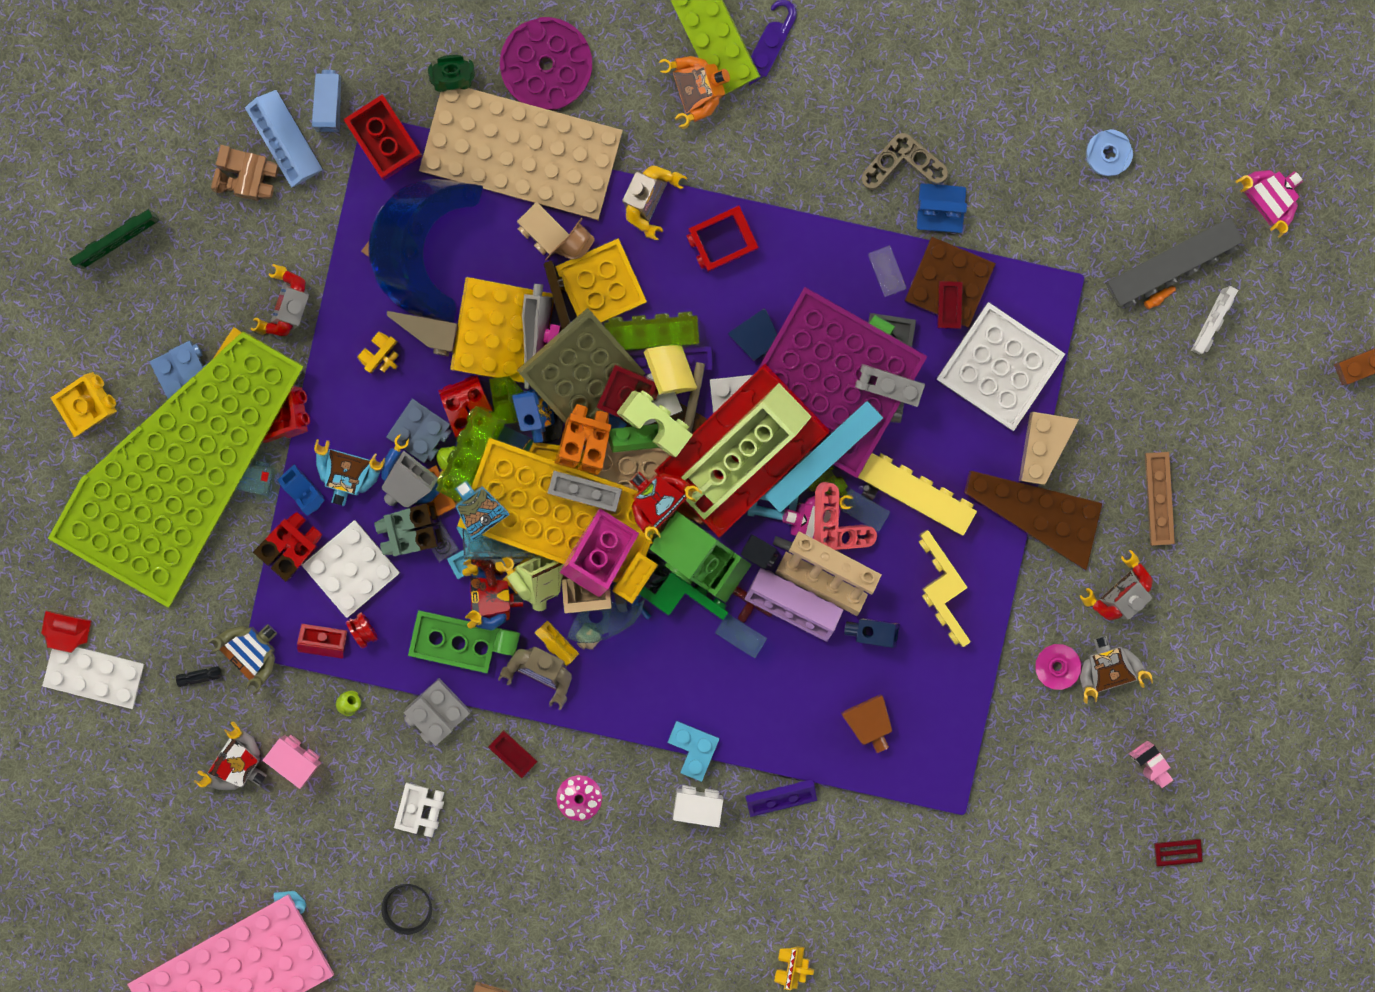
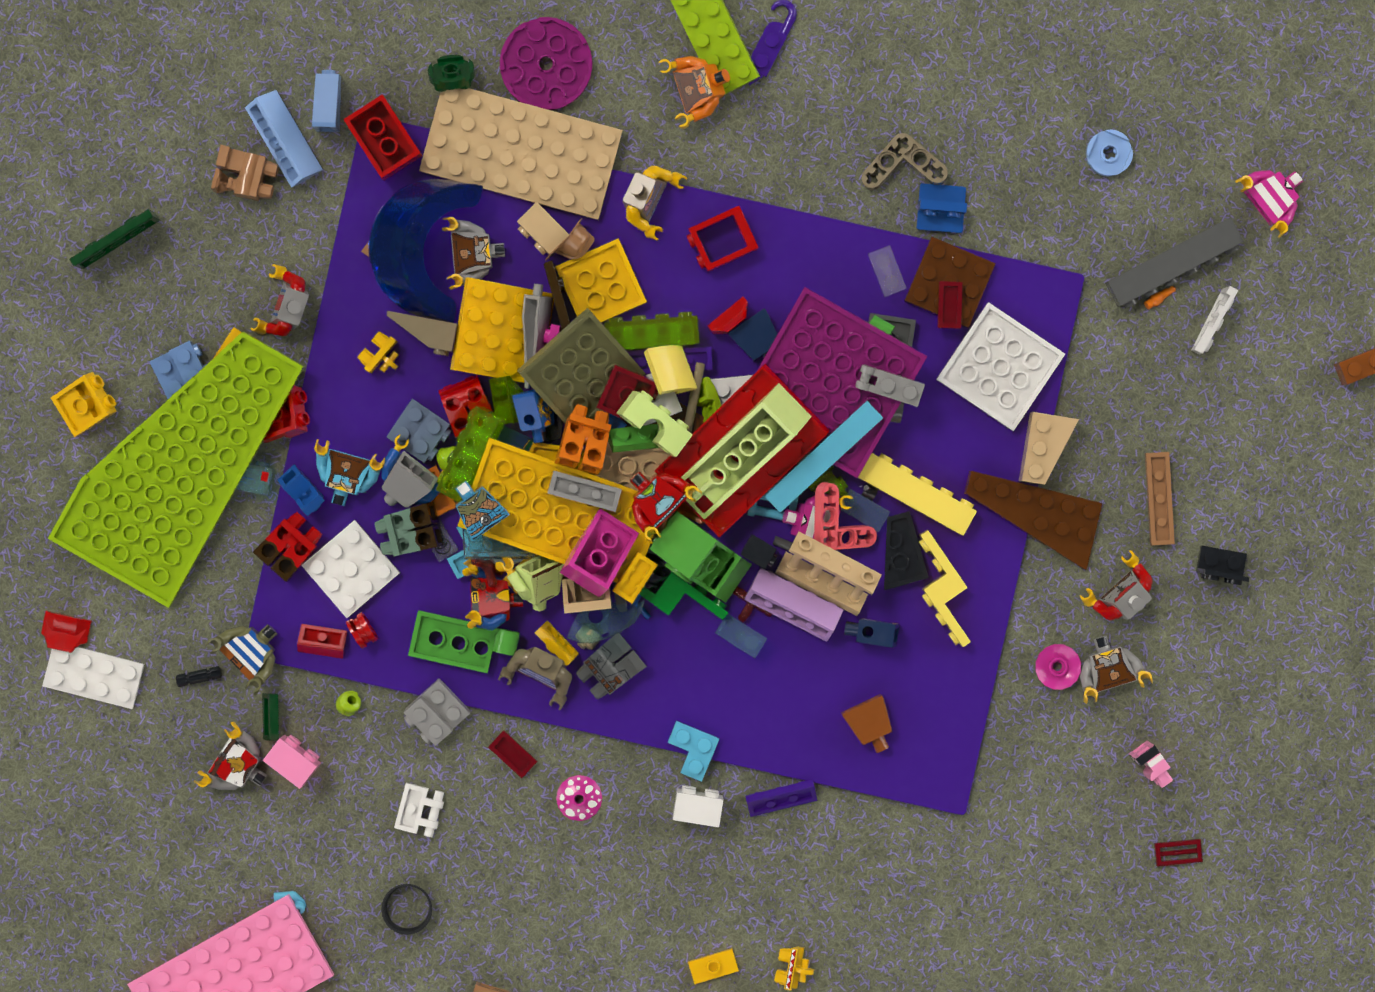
none -> dark green tile [262,693,279,741]
none -> torso [442,217,505,290]
none -> dark grey hips [576,632,647,699]
none -> yellow plate [688,948,739,984]
none -> lime slope [697,377,721,423]
none -> red slope [707,296,749,334]
none -> black wing [884,511,929,590]
none -> black bracket [1196,545,1250,585]

